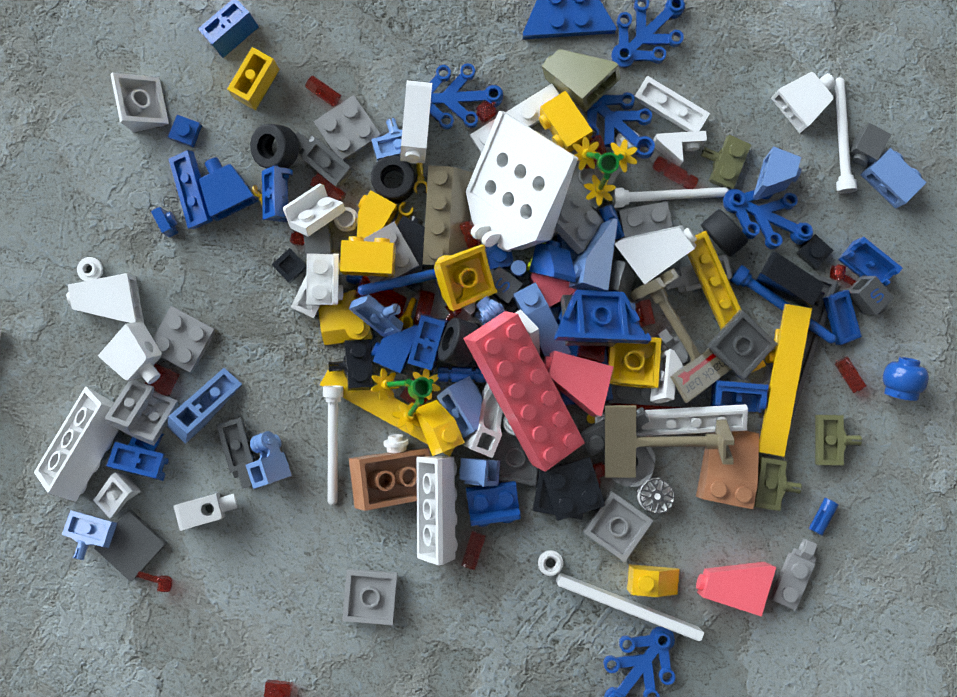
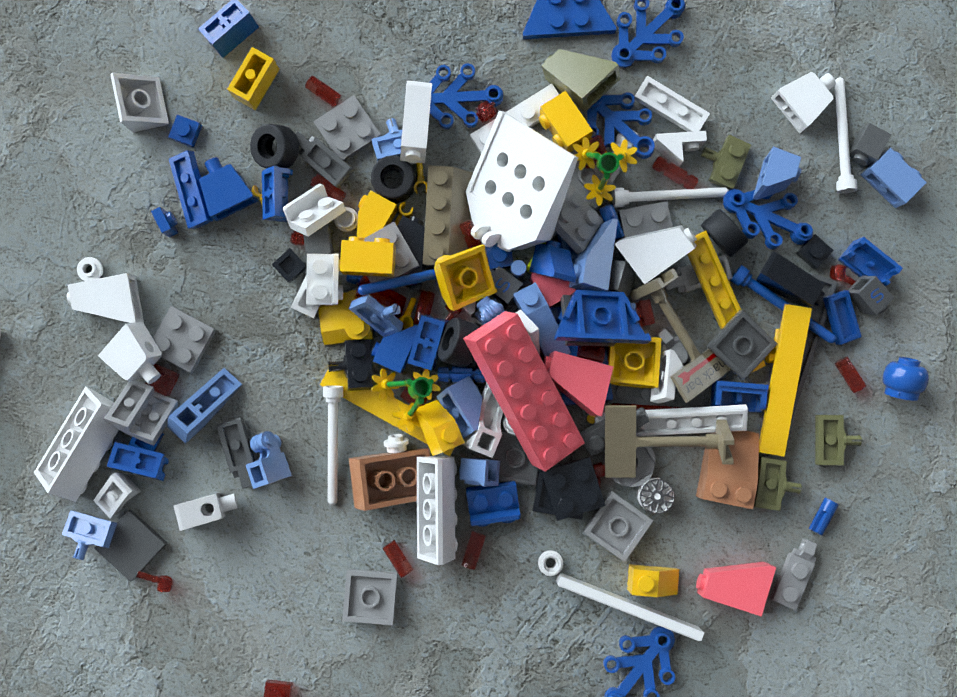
none -> clear red piece [382,540,413,578]

